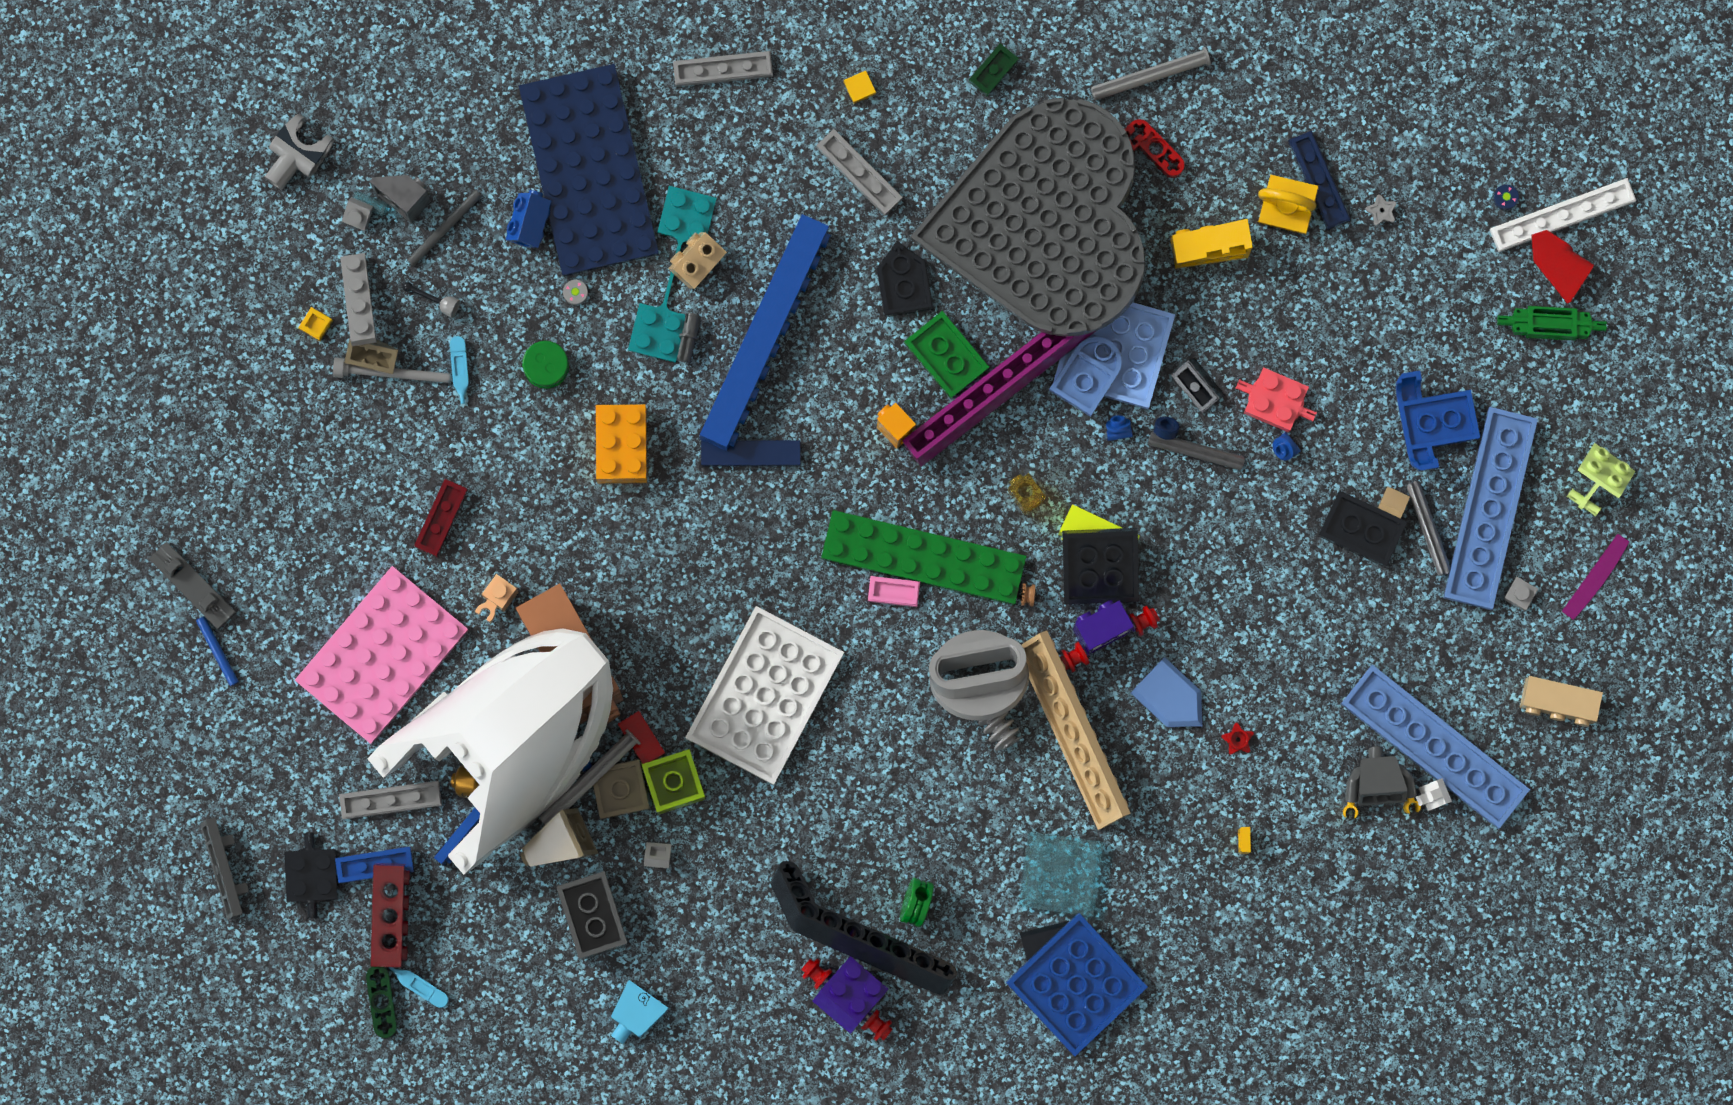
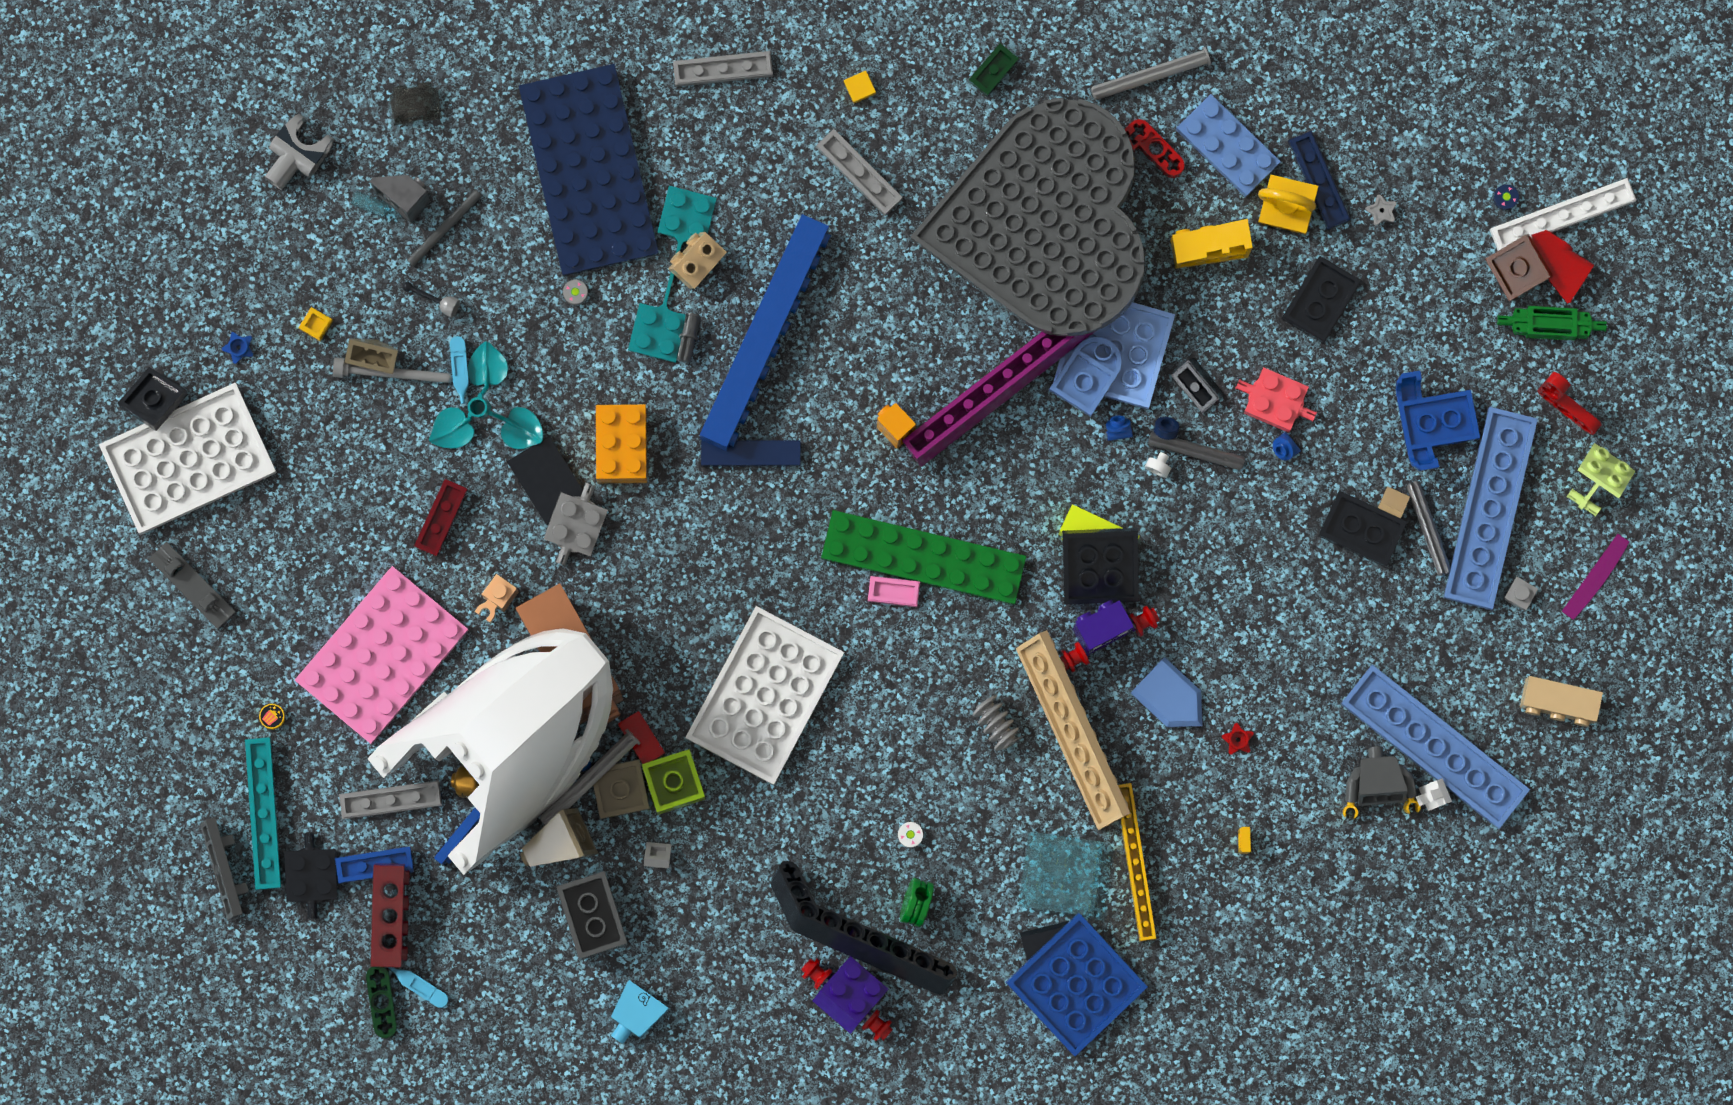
blue bar [196,616,239,687] -> none
light grey plate [340,253,377,346] -> none
light grey plate [342,197,374,231] -> none
blue brick [506,190,551,248] -> none
green head [522,341,569,389] -> none
black tile [877,241,933,317] -> none
green plate [904,311,989,399] -> none
light grey piece [929,630,1029,720] -> none
clear yellow brick [1008,473,1046,515] -> none
medium nougat bush [1021,583,1035,607] -> none
none -> white plate [99,383,277,535]
none -> black plate [117,367,188,431]
none -> blue plate [222,332,253,364]
none -> teal plate [245,737,282,890]
none -> tile [259,704,285,730]
none -> clear smoke cylinder [390,82,442,126]
none -> teal plant [429,341,543,449]
none -> black tile [507,436,583,525]
none -> light grey plate [543,483,608,566]
none -> white tile [898,822,923,848]
none -> yellow piece [1118,783,1156,942]
none -> white tile [1145,452,1171,478]
none -> medium blue plate [1176,94,1281,198]
none -> black tile [1281,255,1362,344]
none -> plate [1485,234,1553,301]
none -> red beam [1537,372,1602,435]

